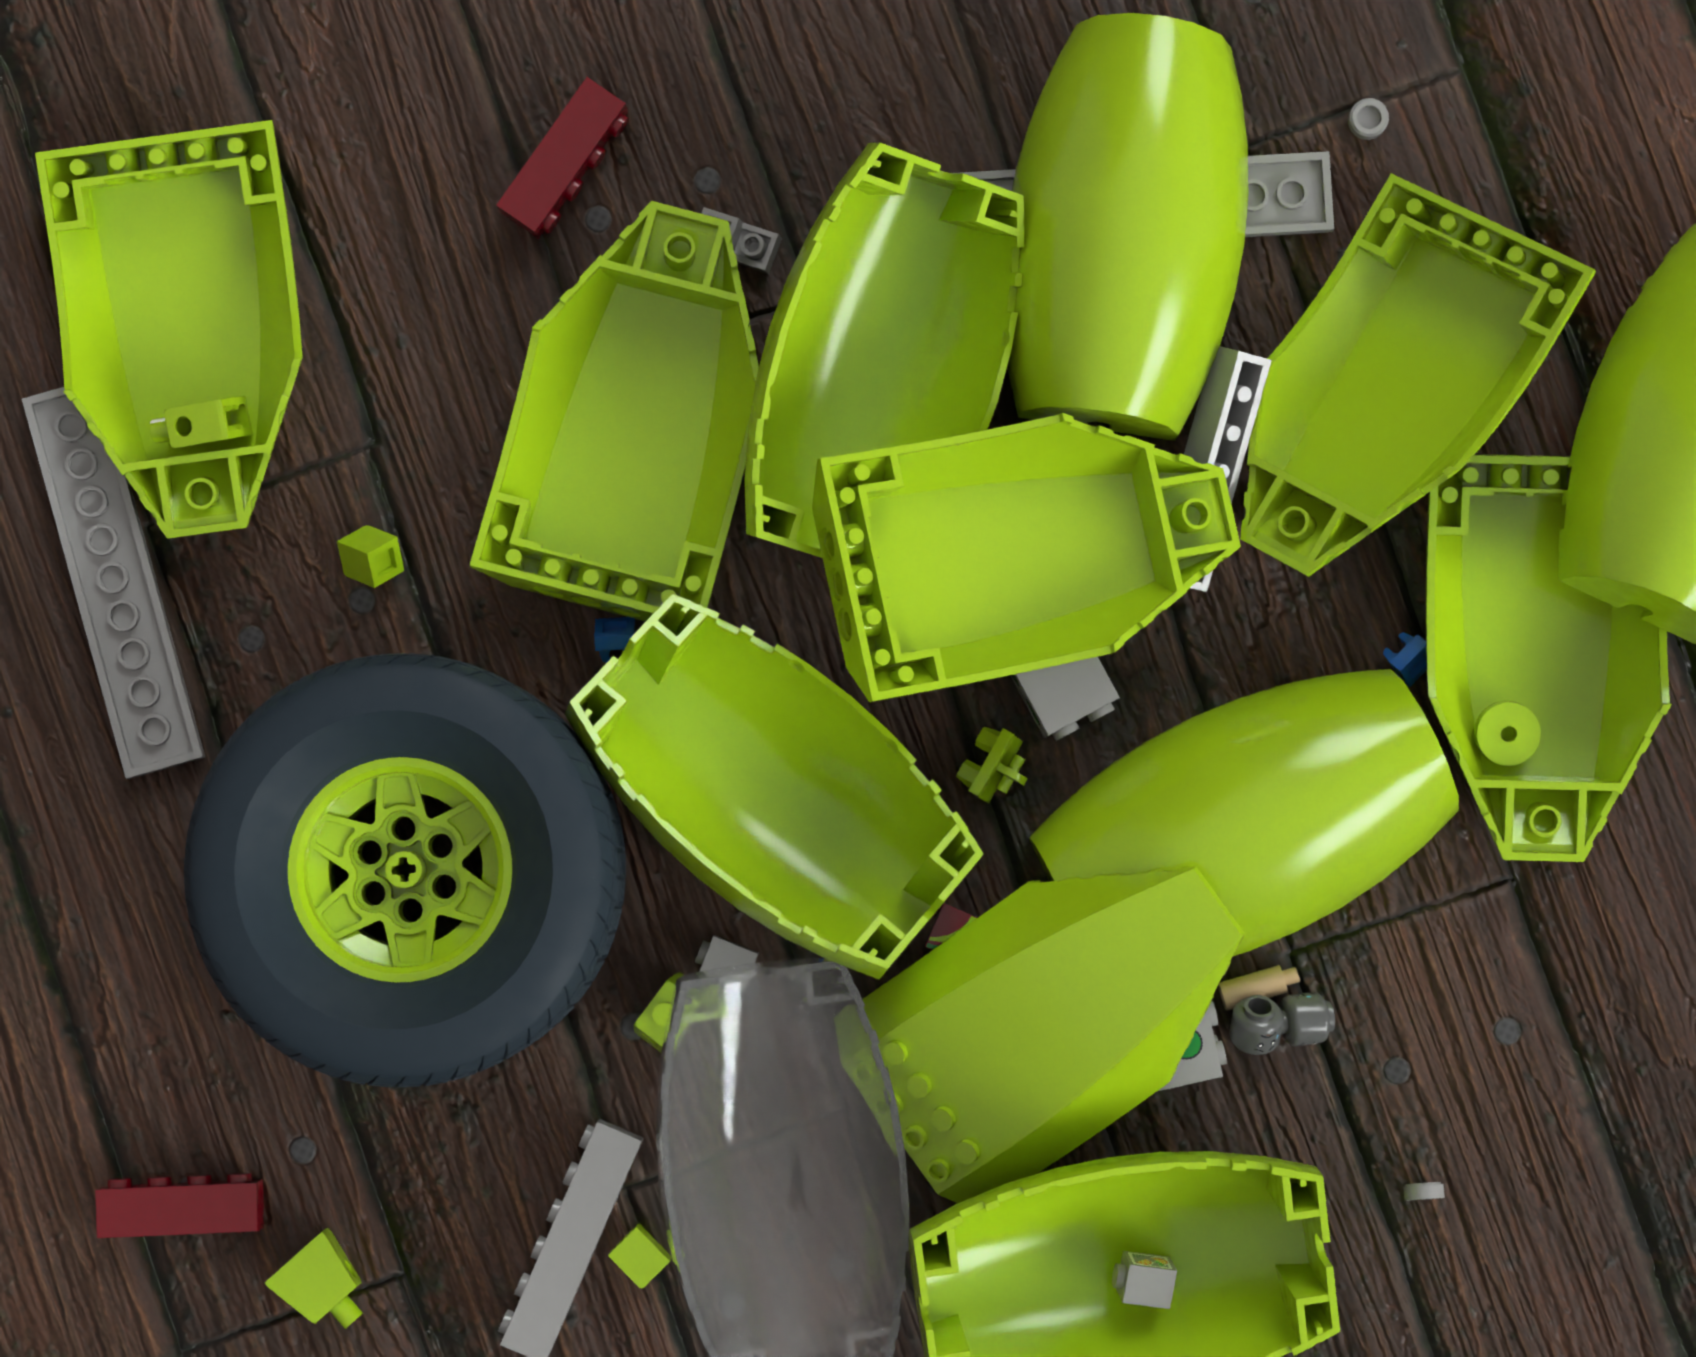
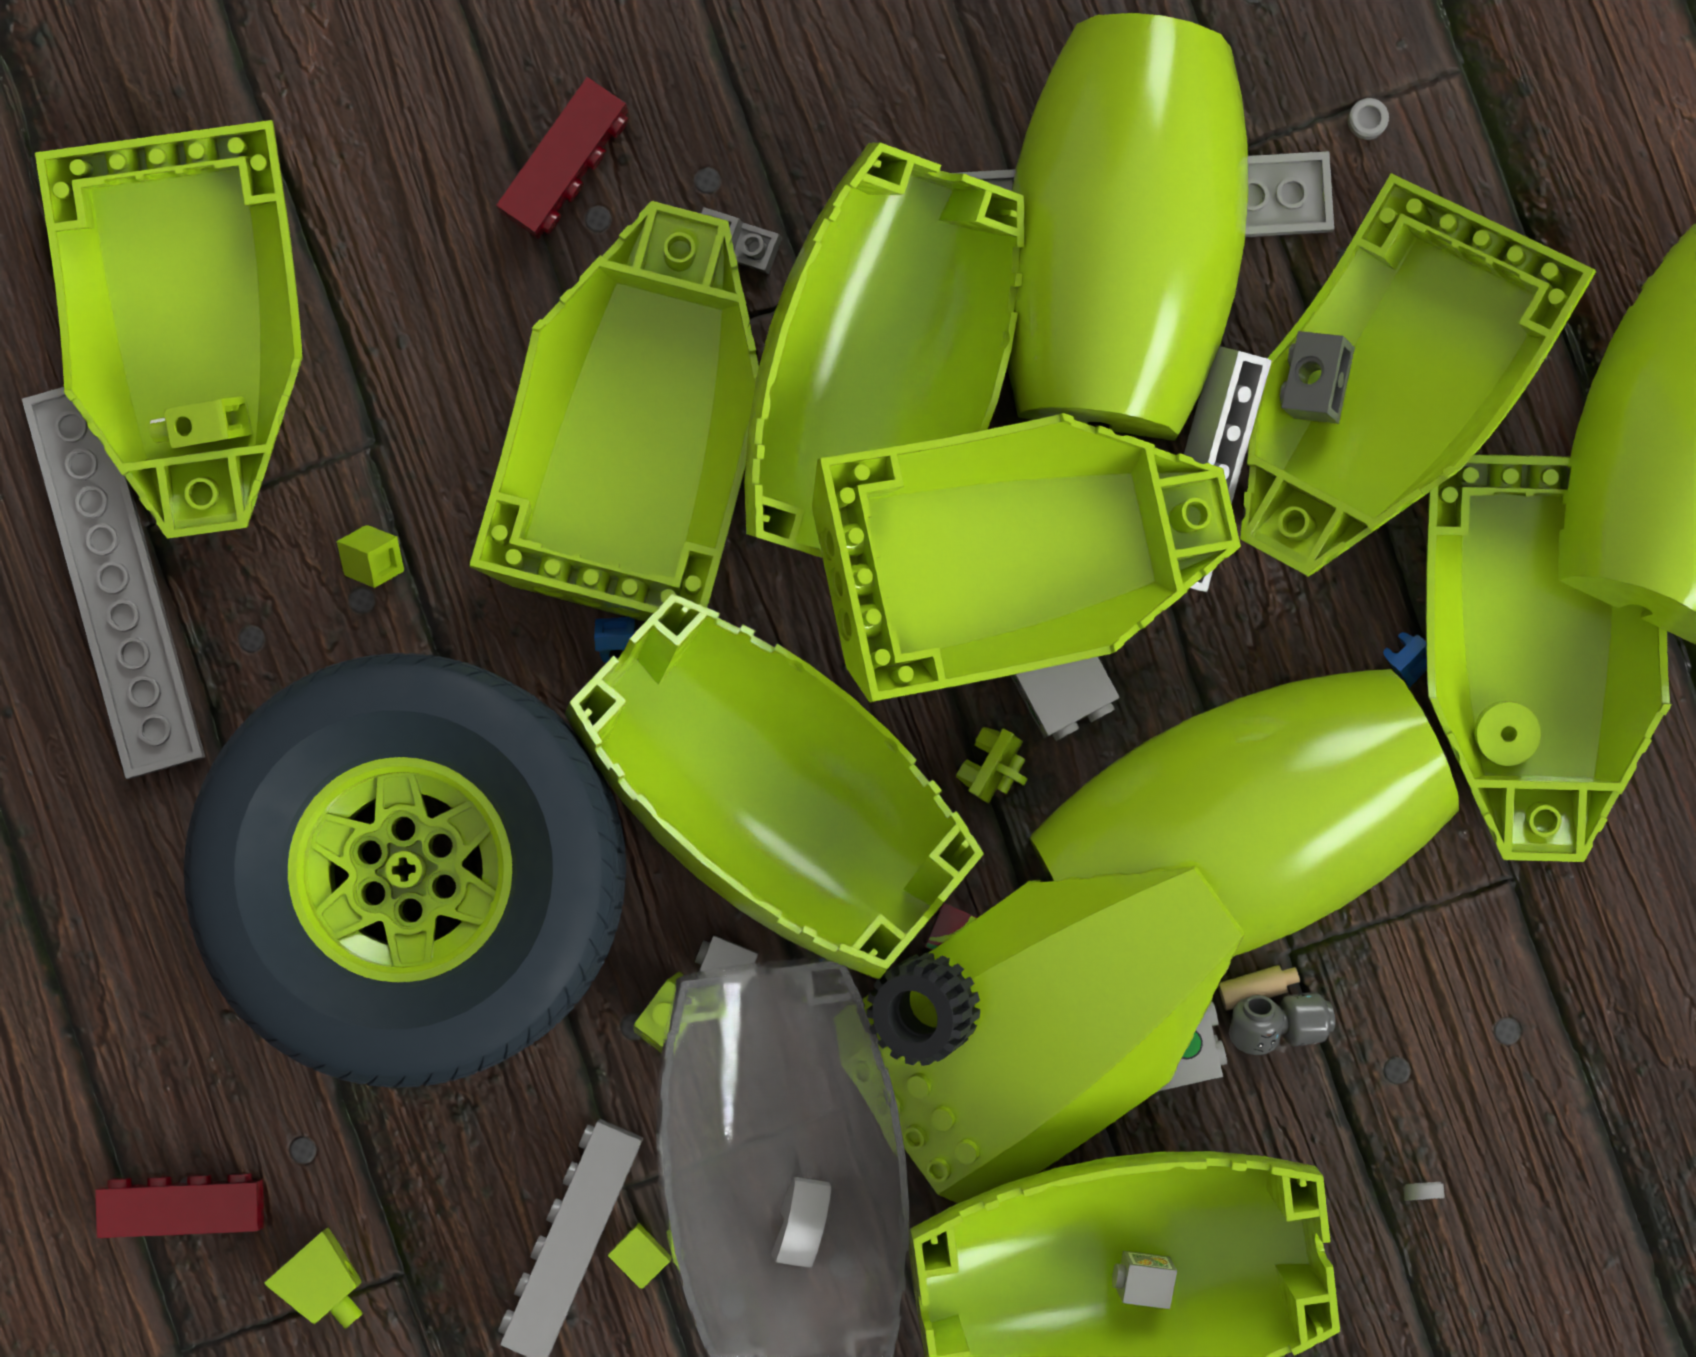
none -> light grey slope [771,1176,831,1268]
none -> black tyre [866,953,981,1066]
none -> dark grey brick [1280,331,1355,424]

